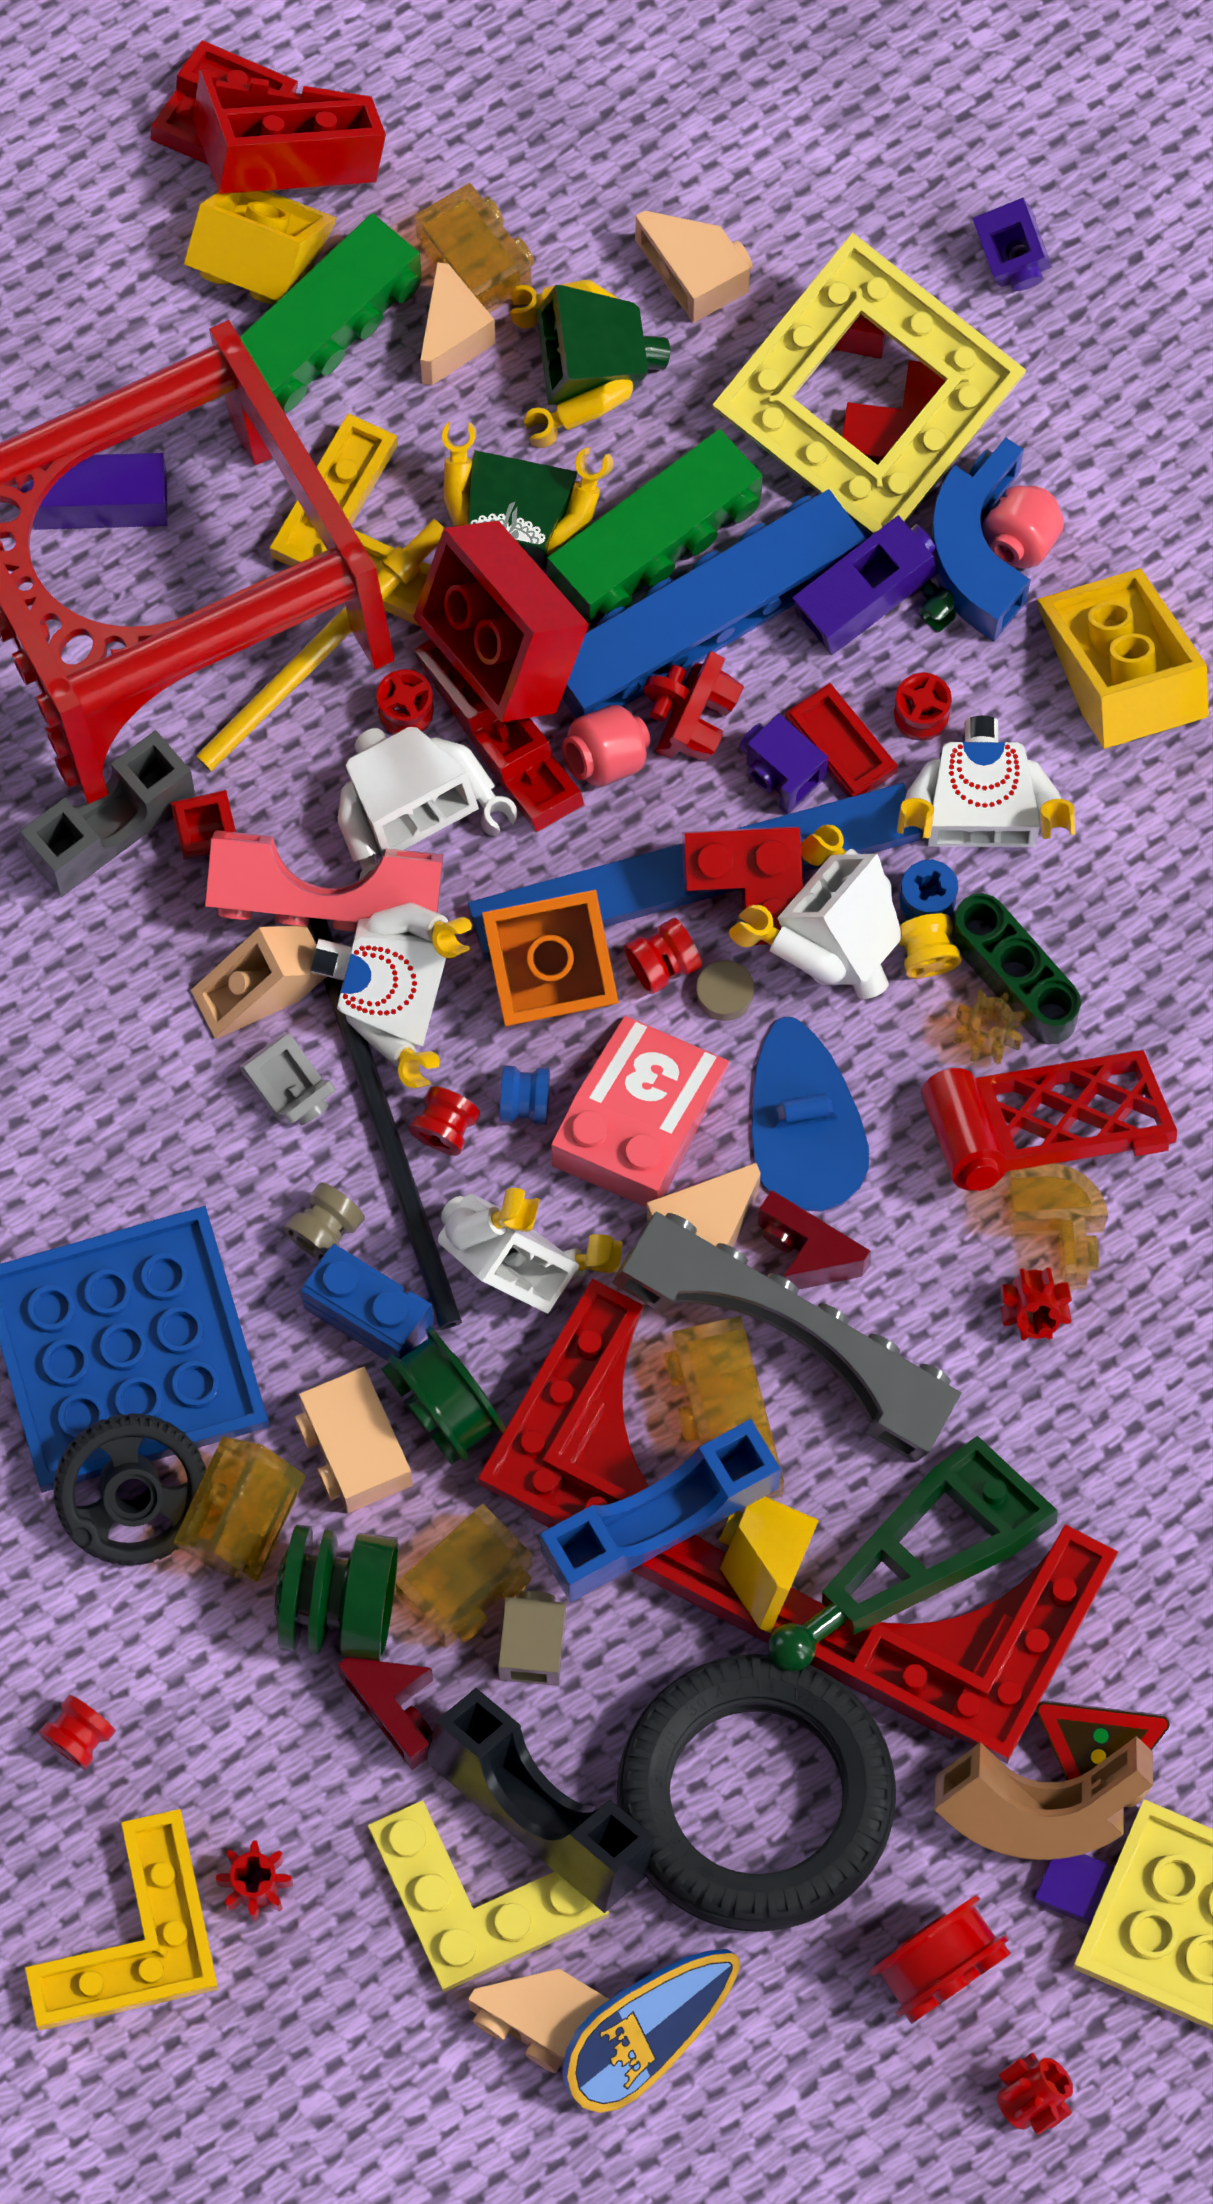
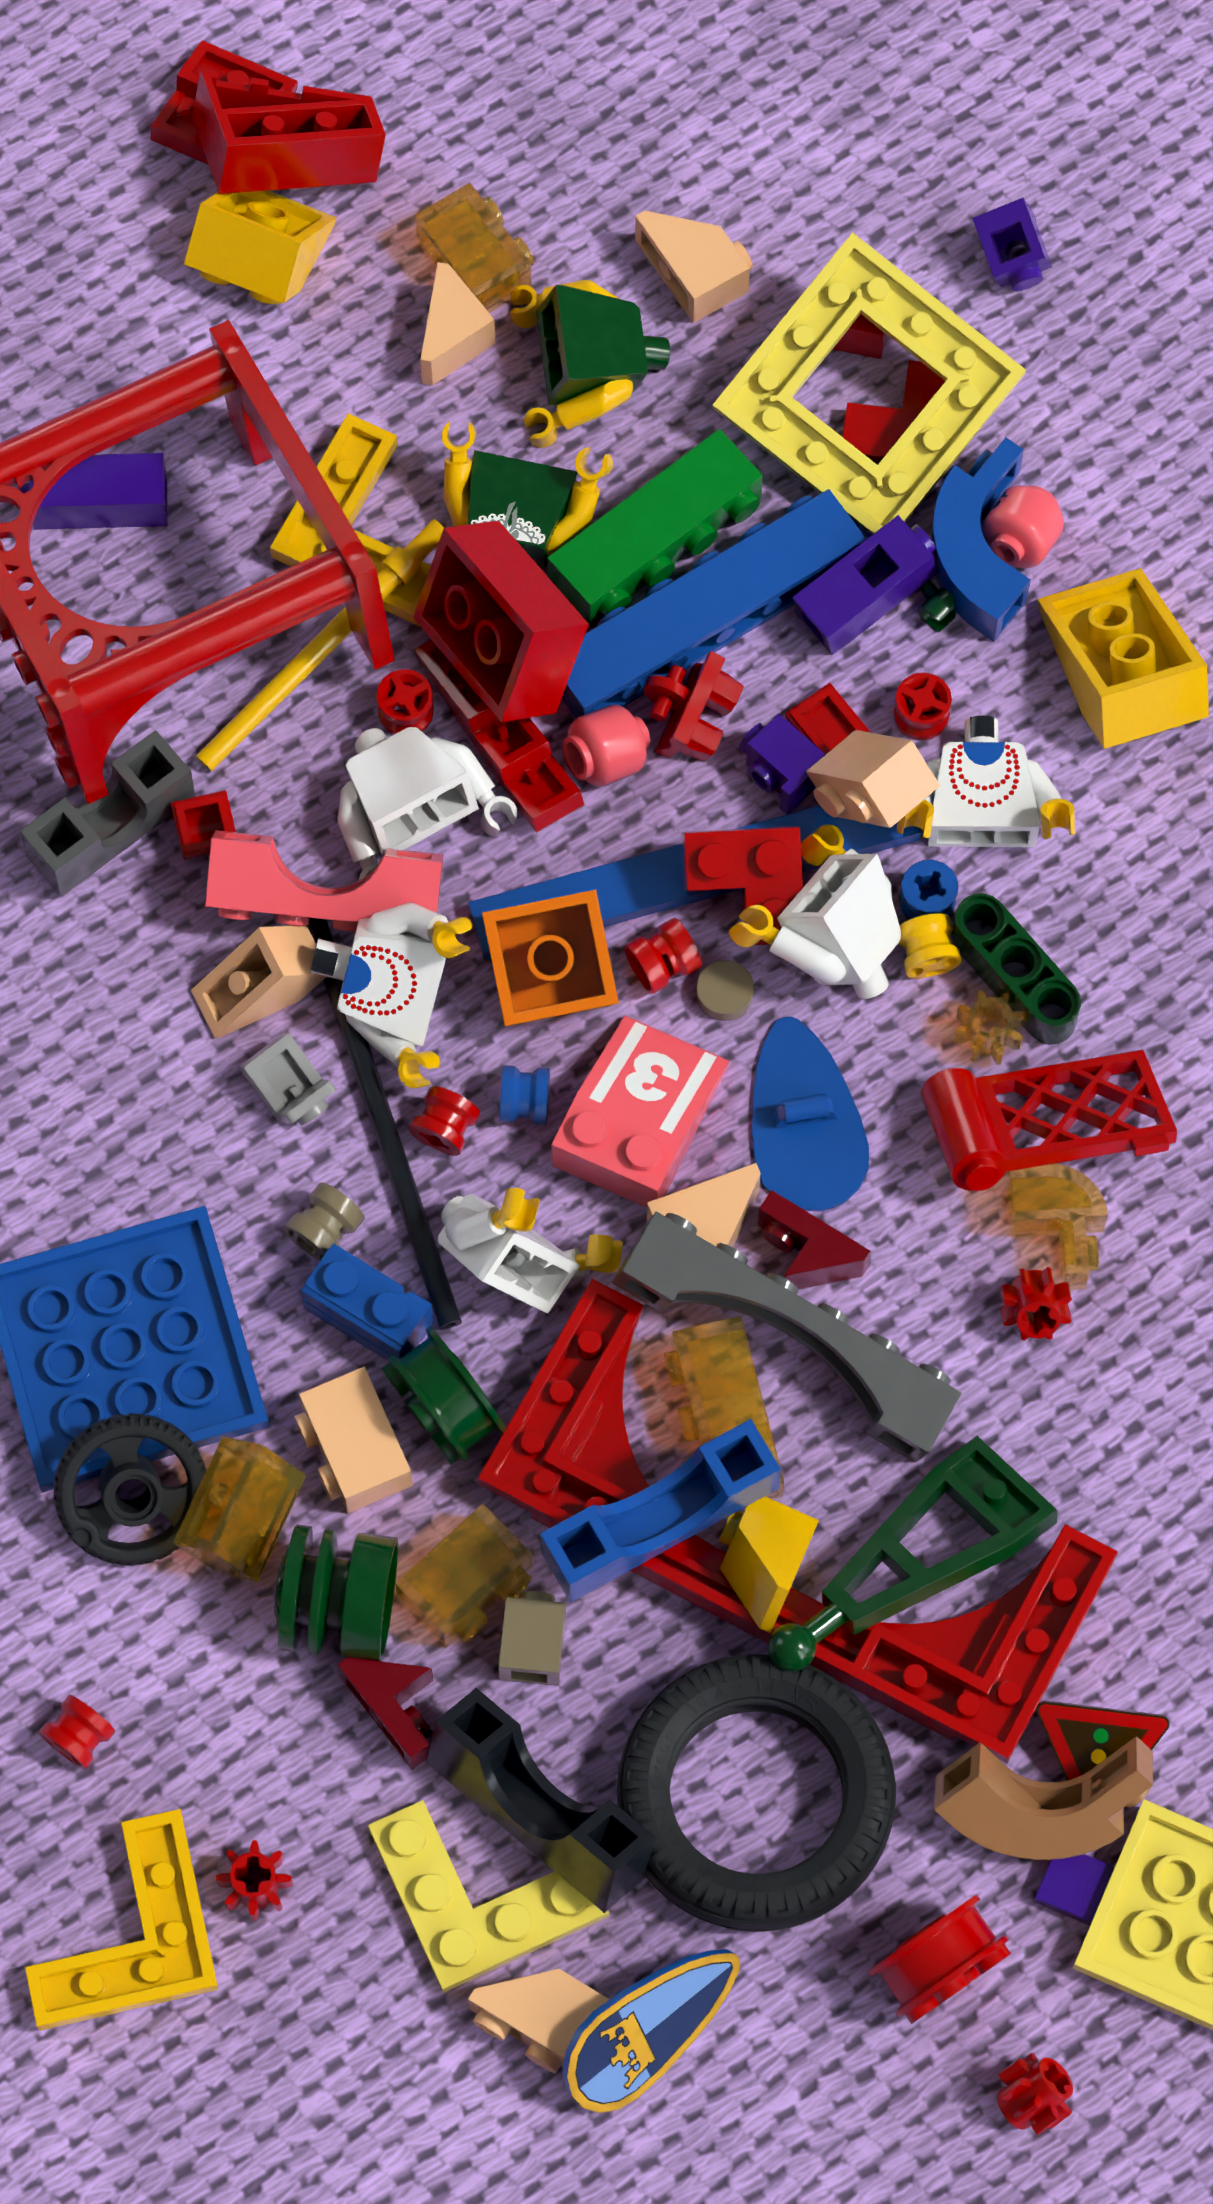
green brick [240,213,422,412] -> none
none -> light nougat brick [806,730,940,828]

